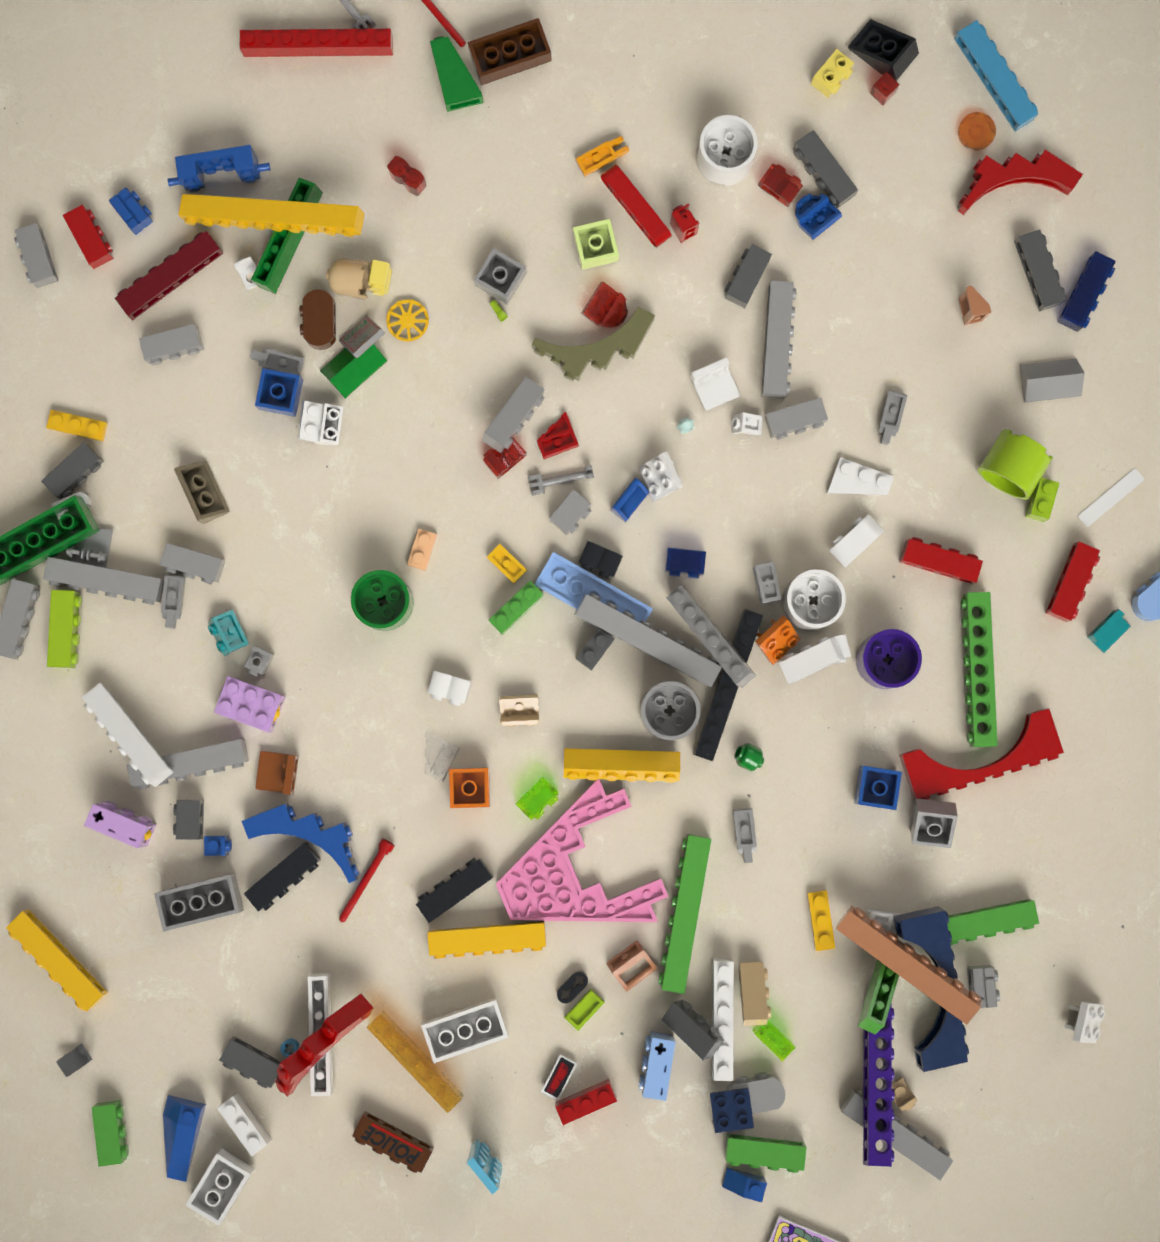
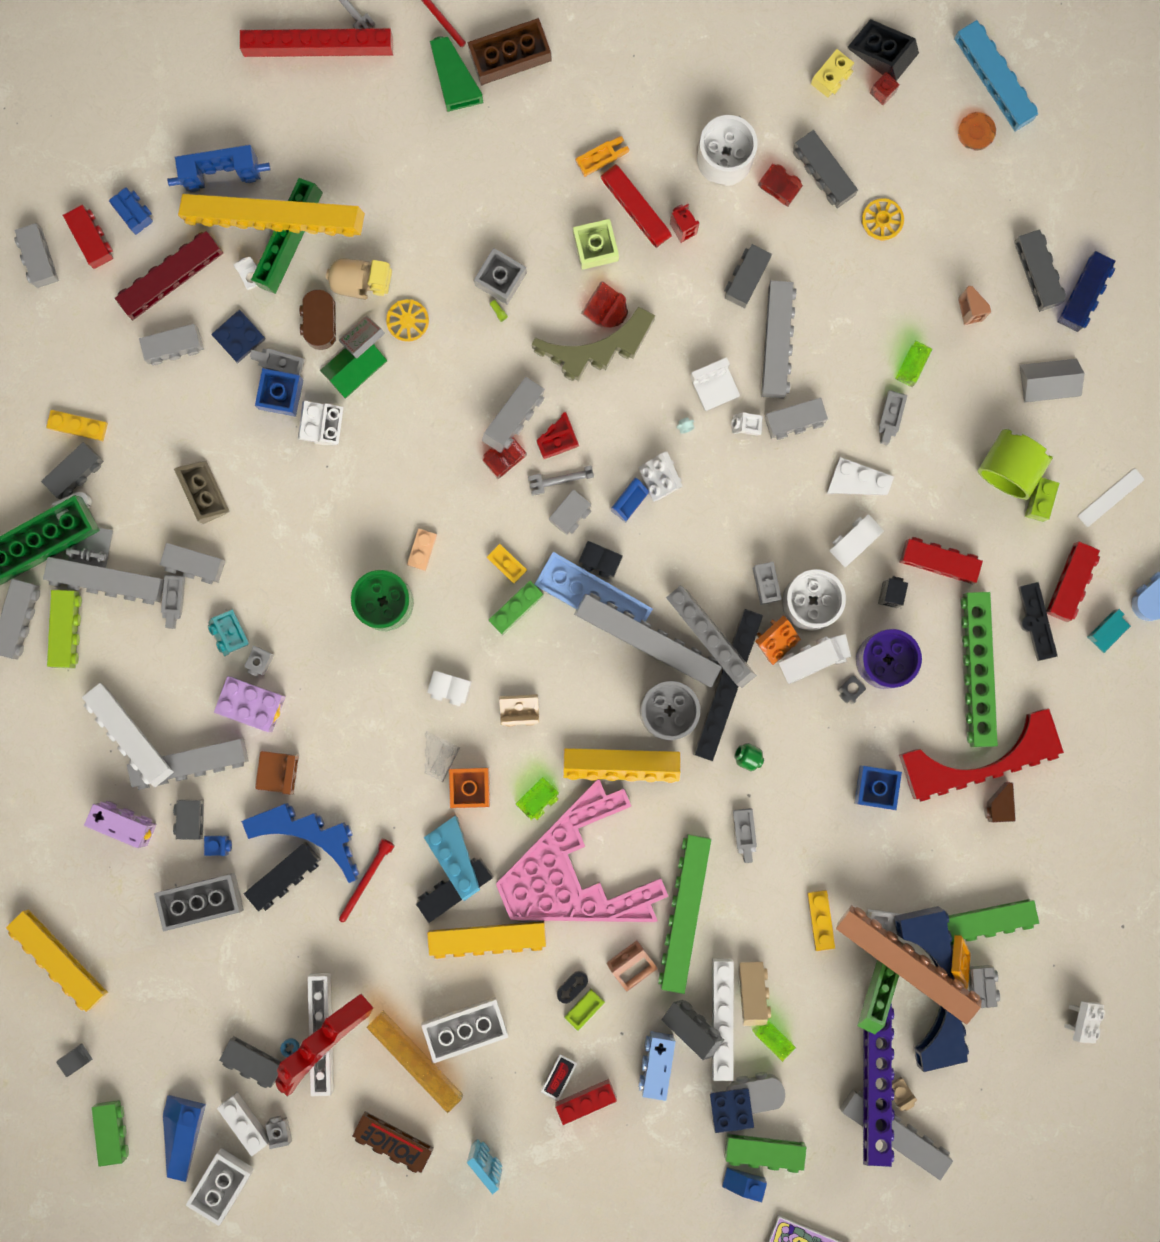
clear red brick [387,156,427,196] -> none
dark grey brick [576,628,614,671] -> none
clear blue brick [665,548,706,579] -> none
blue slope [795,193,842,240] -> none
light grey brick [910,799,958,848] -> none
red arch [958,150,1083,215] -> none
none -> dark blue plate [211,309,266,364]
none -> light grey brick [266,1116,292,1149]
none -> medium azure wing [424,815,480,901]
none -> dark grey bracket [838,676,866,704]
none -> yellow wheel [861,198,904,241]
none -> black brick [878,576,908,608]
none -> clear neon green hinge [895,341,932,387]
none -> light orange tile [951,935,971,989]
none -> reddish brown slope [984,782,1016,823]
none -> black hinge [1018,582,1058,661]

